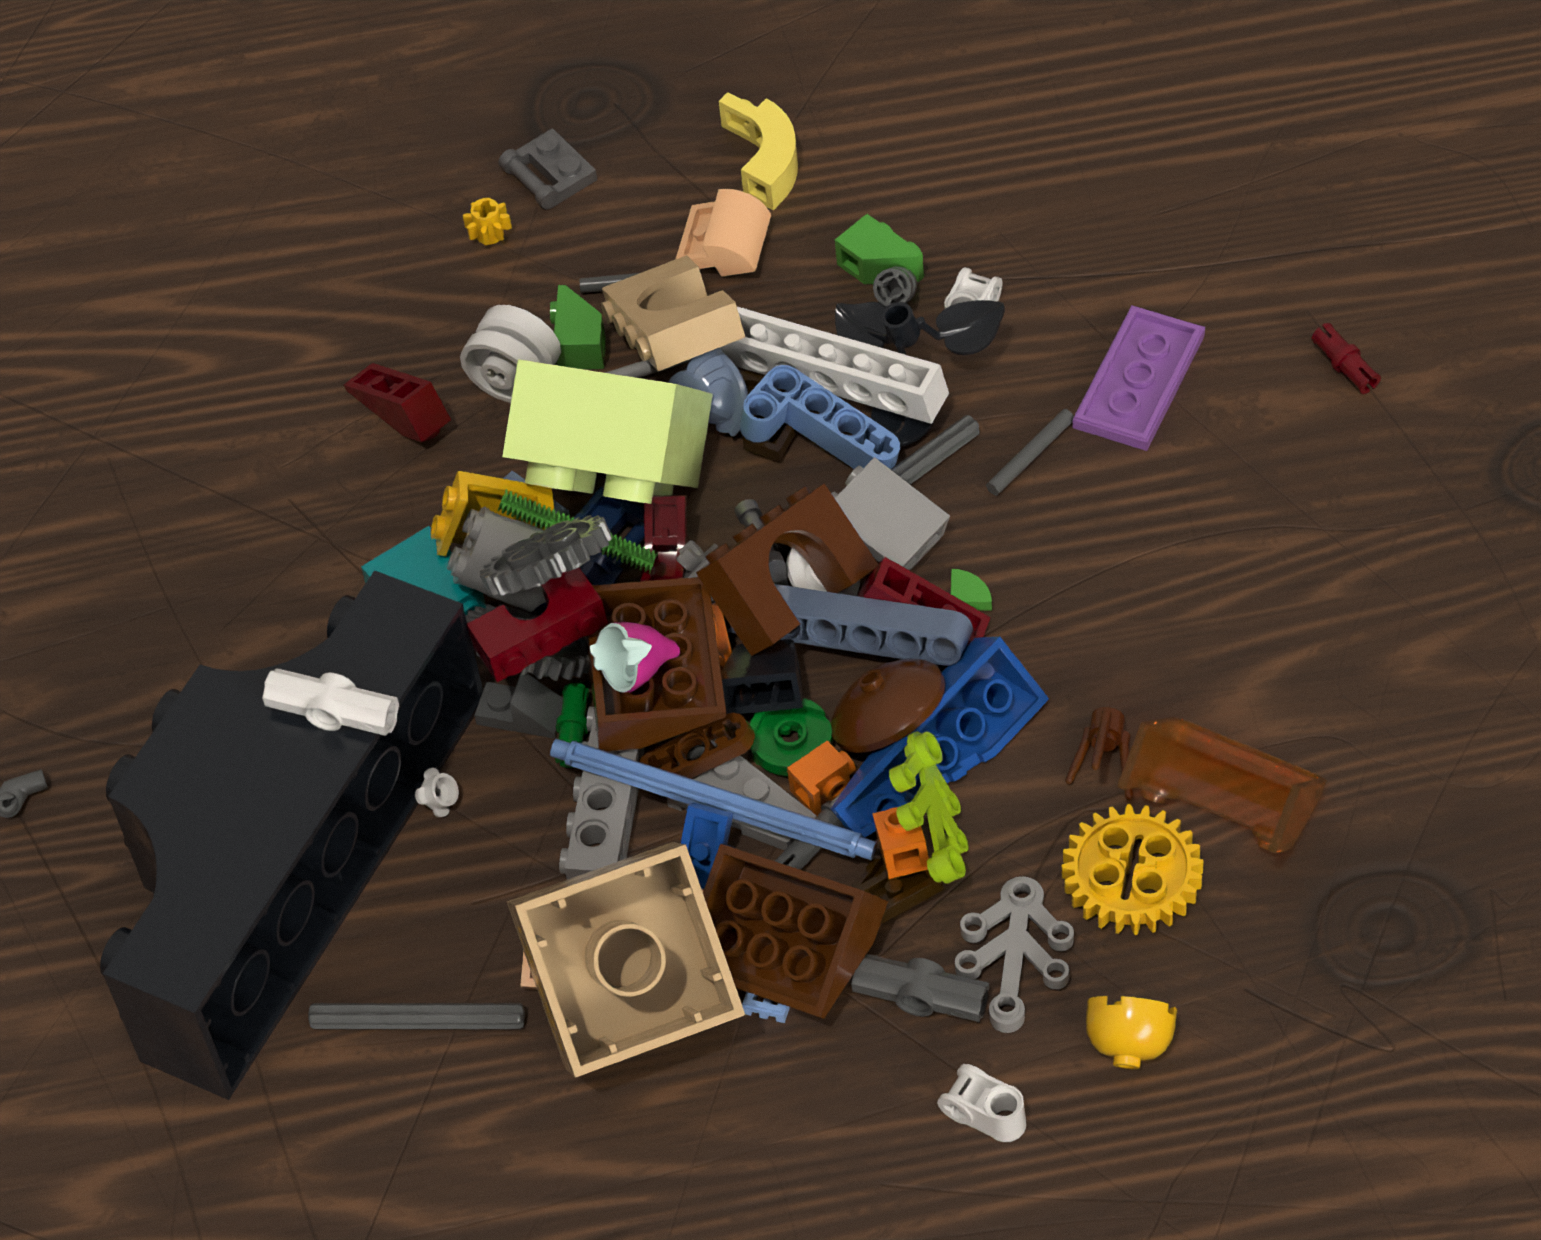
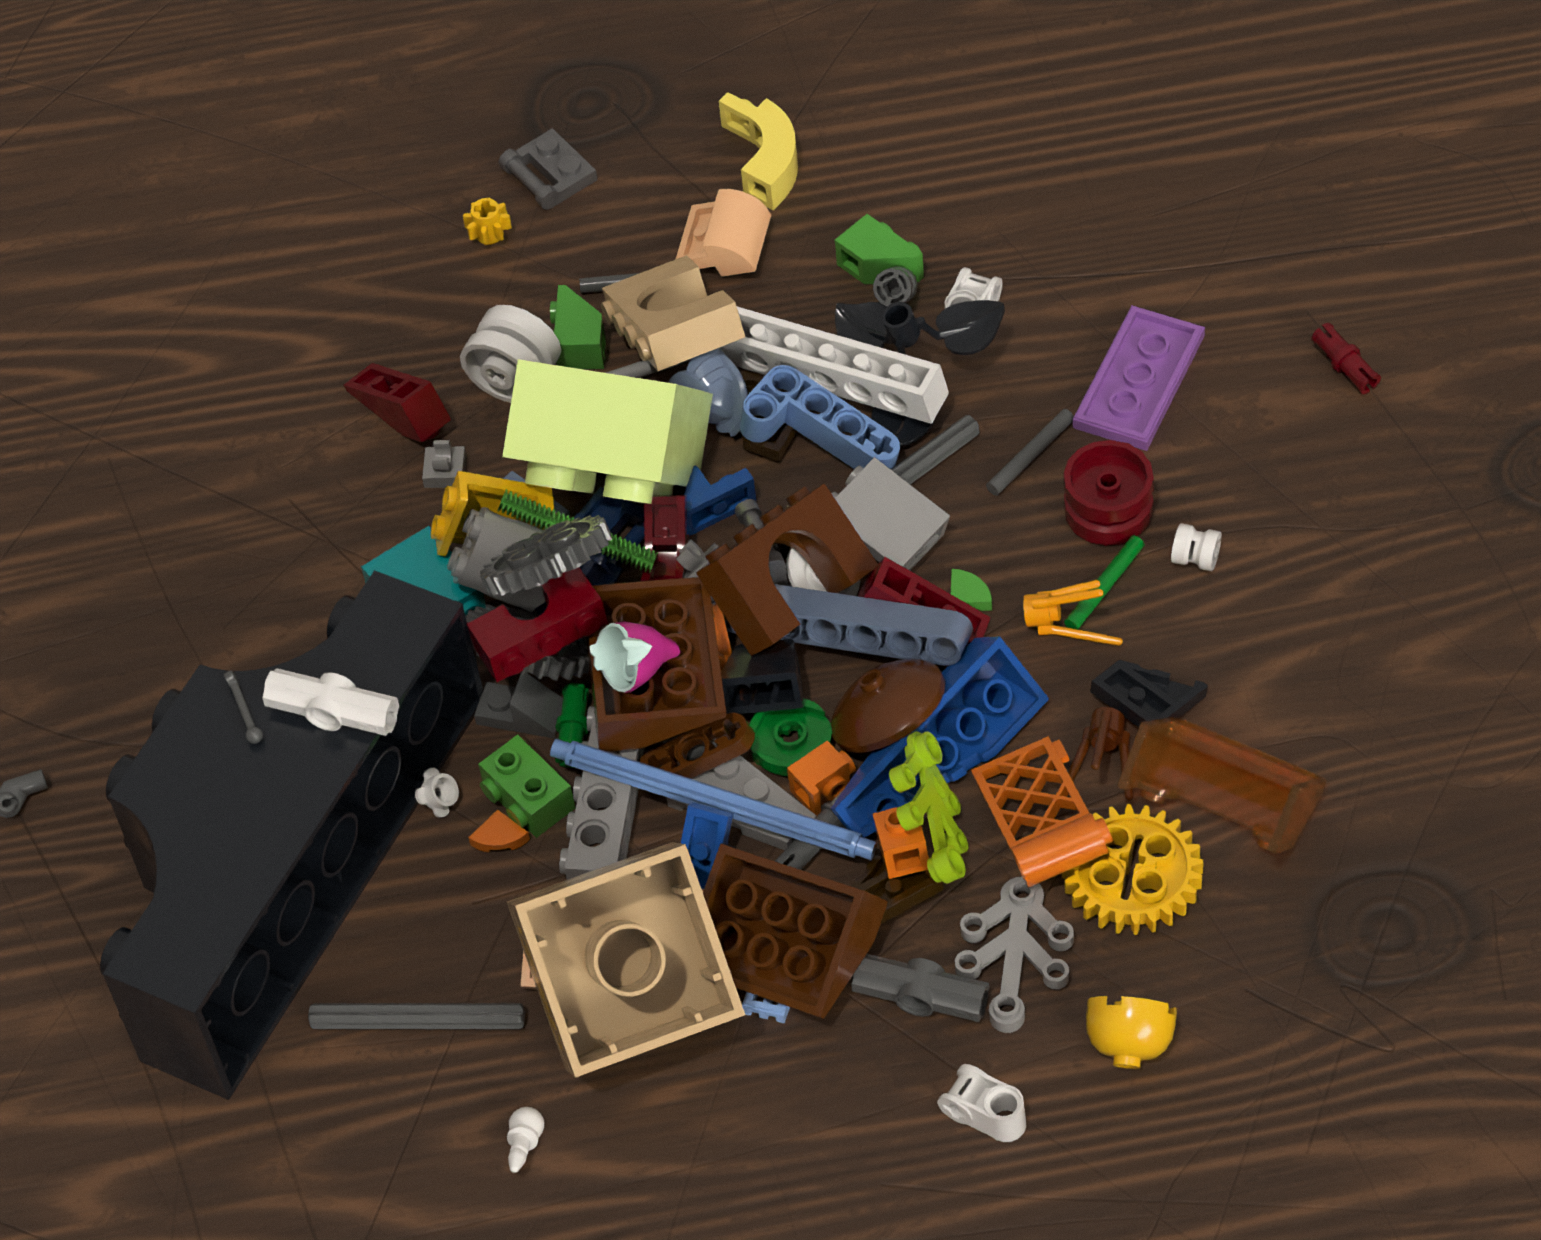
none -> dark grey hinge [224,670,263,744]
none -> light grey tile [422,440,467,488]
none -> orange tile [468,810,530,852]
none -> bright green brick [478,734,576,838]
none -> white bar [507,1107,544,1173]
none -> blue slope [684,465,757,536]
none -> orange piece [971,736,1113,888]
none -> light orange plant [1023,580,1123,646]
none -> dark red wheel [1063,440,1154,546]
none -> green bar [1064,535,1145,630]
none -> black wing [1090,660,1208,738]
none -> white wheel [1171,523,1222,572]

